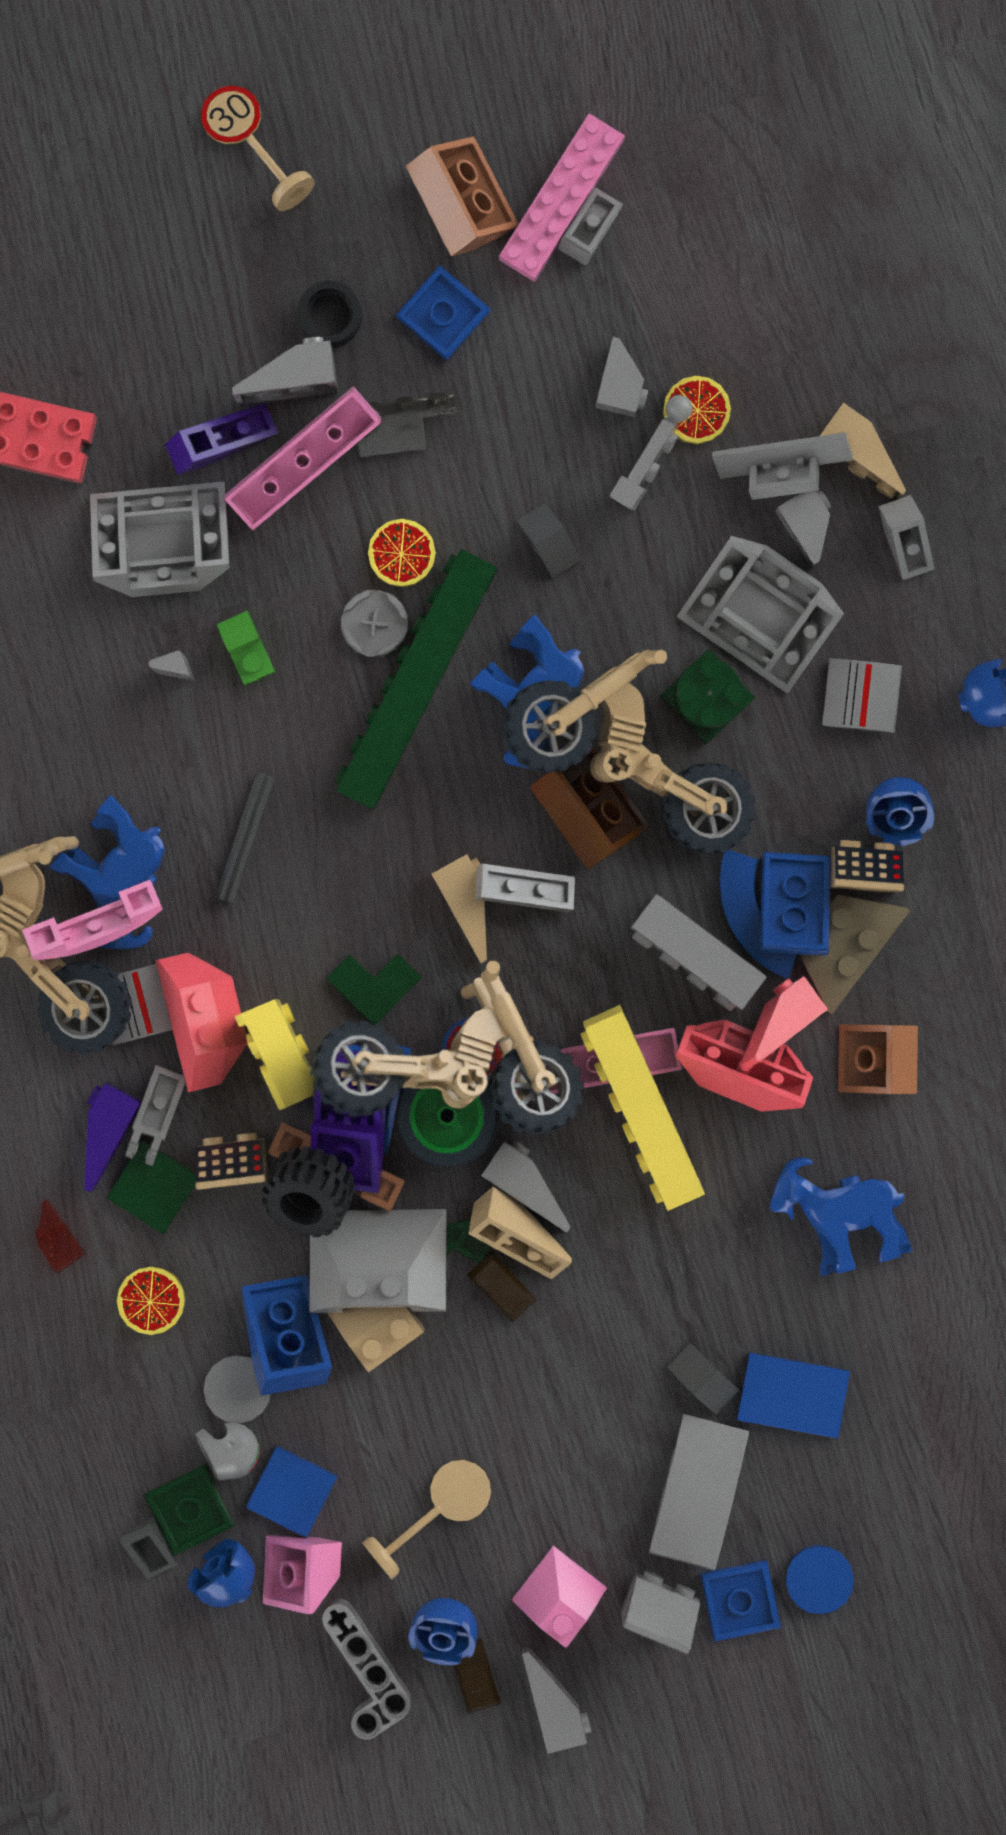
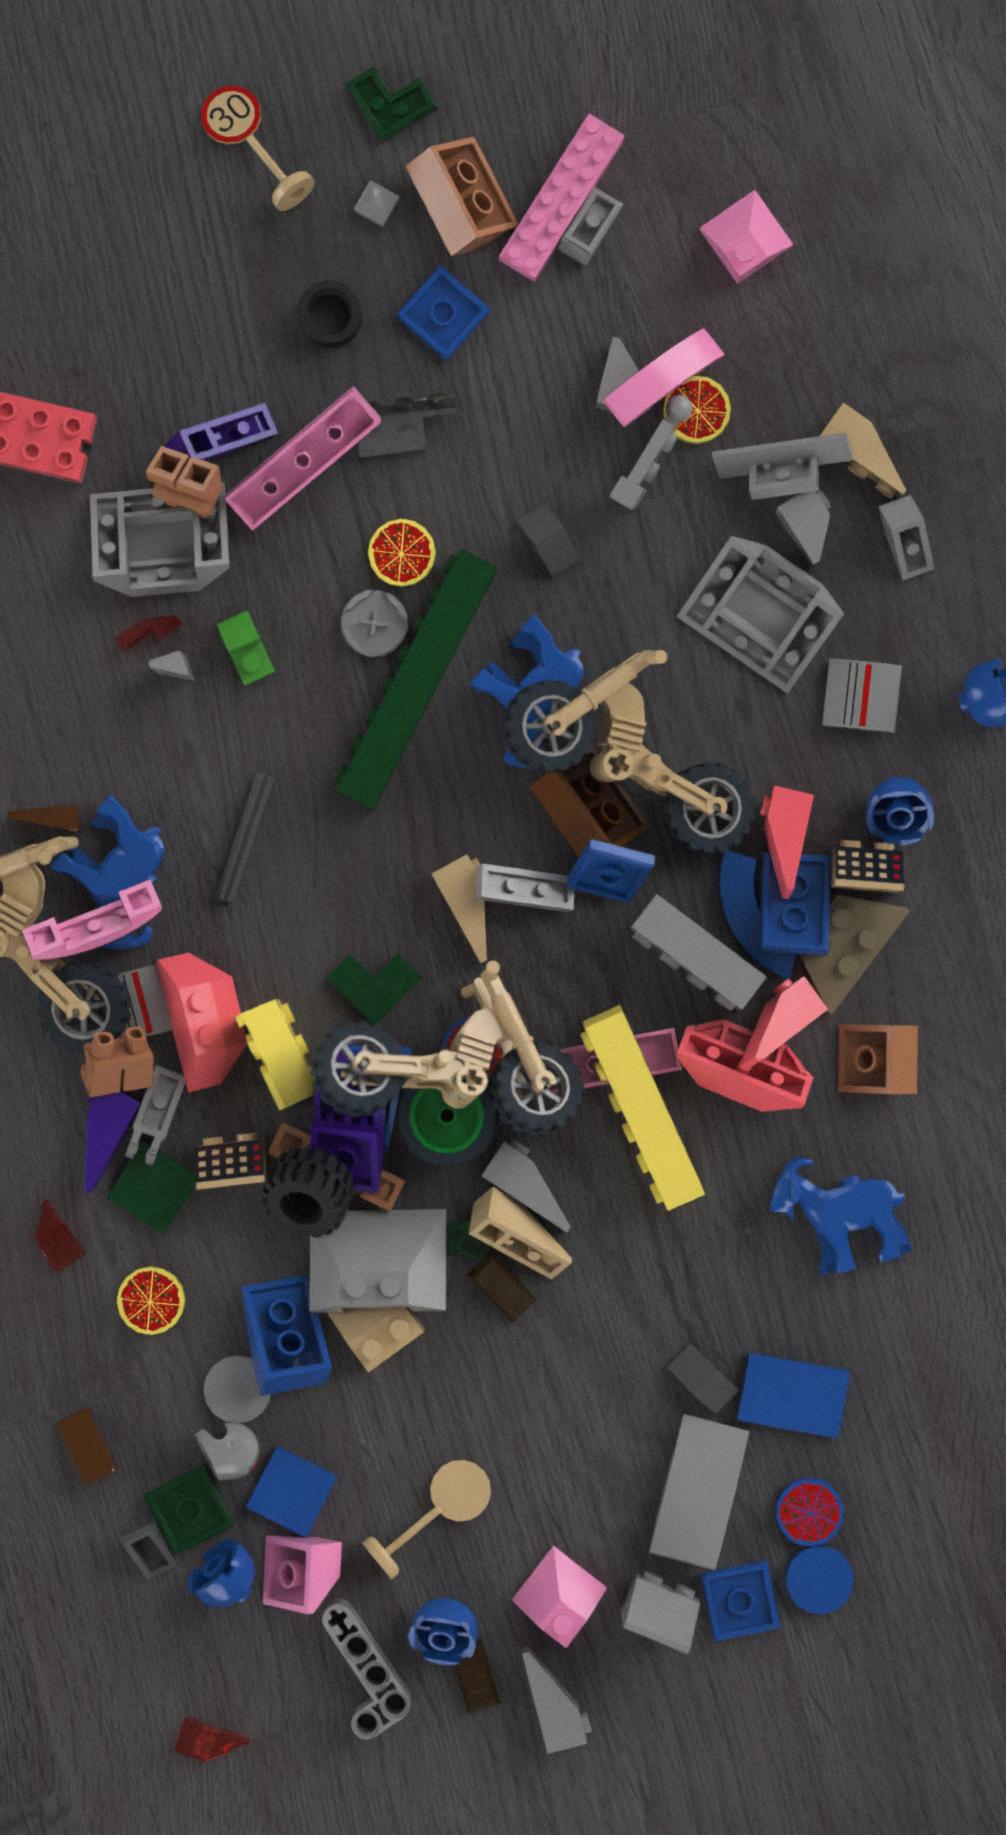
light grey slope [232,337,338,406] -> none
dark green piece [659,649,756,745] -> none
none -> reddish brown slope [8,805,81,833]
none -> reddish brown slope [57,1407,118,1486]
none -> nougat hips [80,1026,154,1097]
none -> clear red slope [114,615,182,653]
none -> nougat hips [146,446,223,518]
none -> clear red slope [174,1717,250,1763]
none -> dark green tile [345,66,438,143]
none -> light grey tile [354,180,400,228]
none -> blue tile [566,839,655,903]
none -> bright pink slope [603,328,725,427]
none -> bright pink slope [699,190,793,284]
none -> coral slope [759,785,814,900]
none -> tile [775,1477,844,1546]

